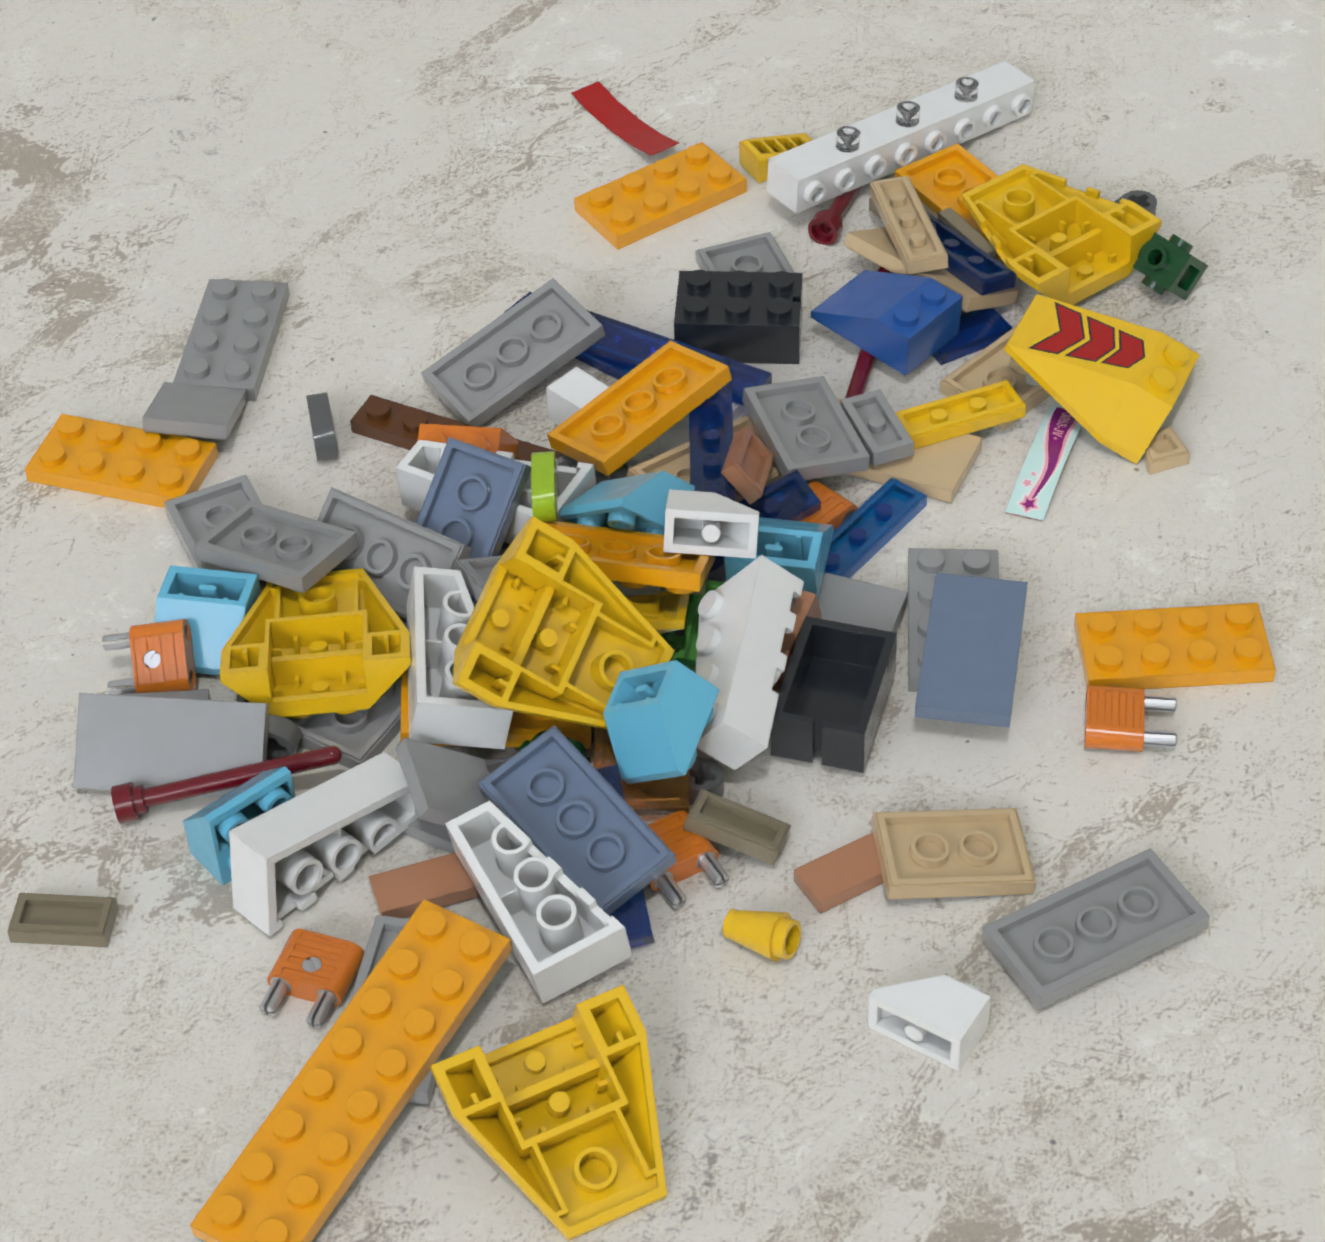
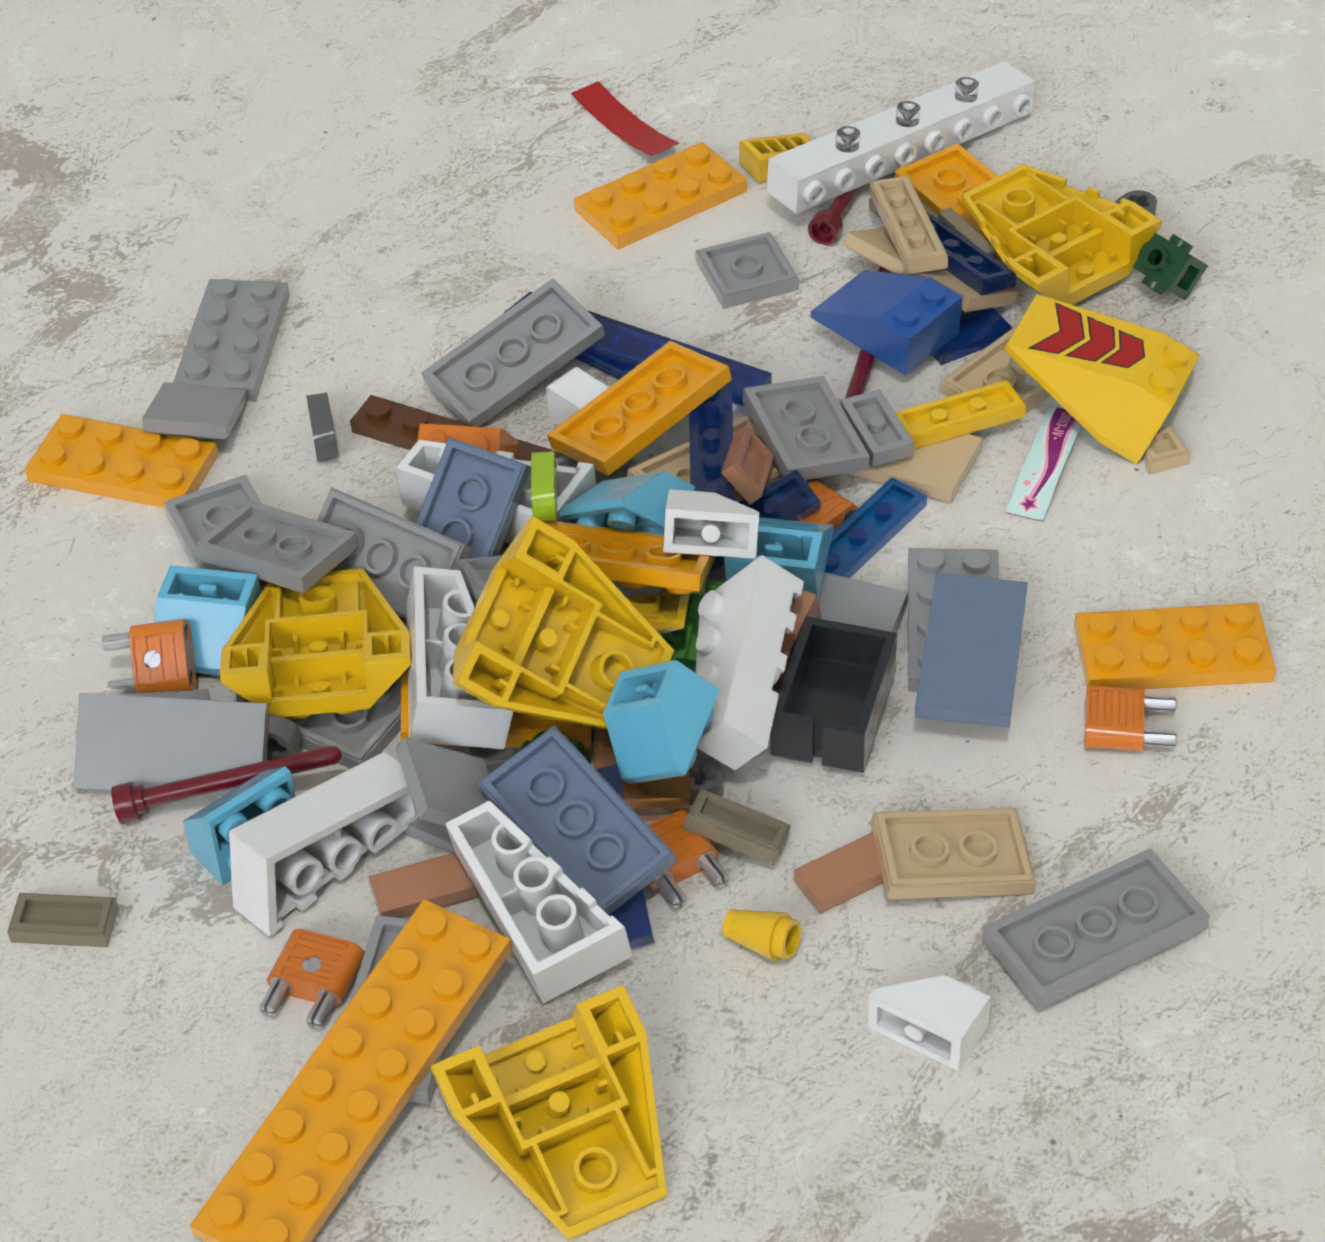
black piece [674,270,803,364] -> none

